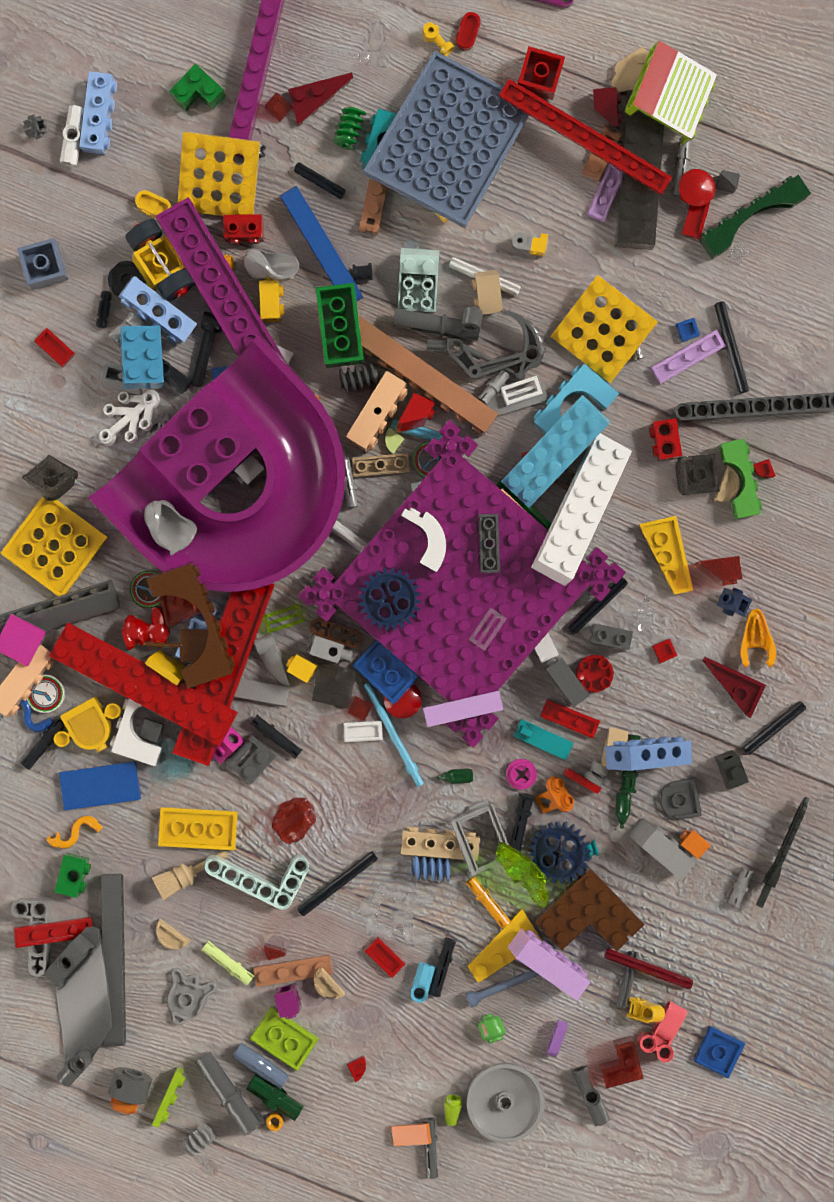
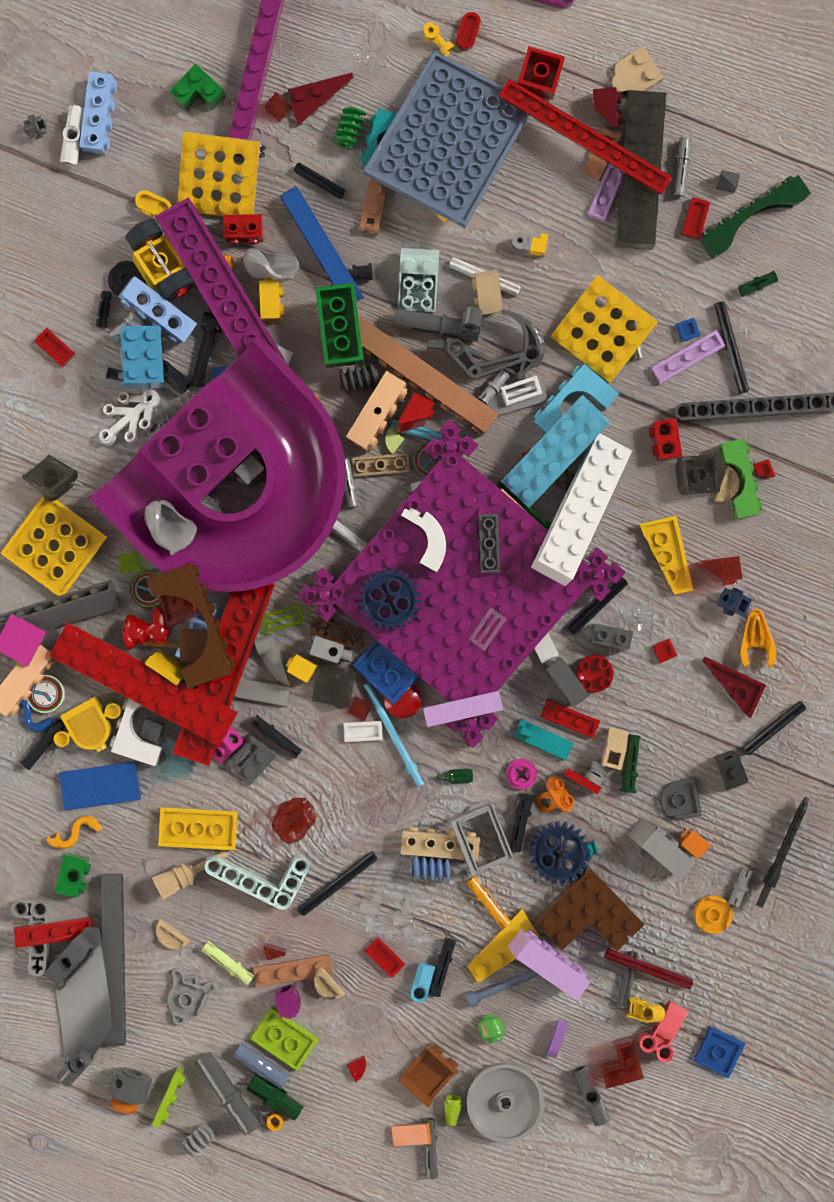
sand blue brick [17,238,69,290] -> none
clear neon green slope [495,842,549,909] -> none
medium blue brick [605,737,692,771] -> none
dark green piece [615,792,631,829] -> none
panel [625,40,717,145] -> none
red dish [679,169,715,207] -> none
none -> clear neon green tile [118,553,140,574]
none -> dark orange panel [399,1043,459,1107]
none -> light orange tile [694,895,733,934]
none -> dark green pin [738,270,778,297]

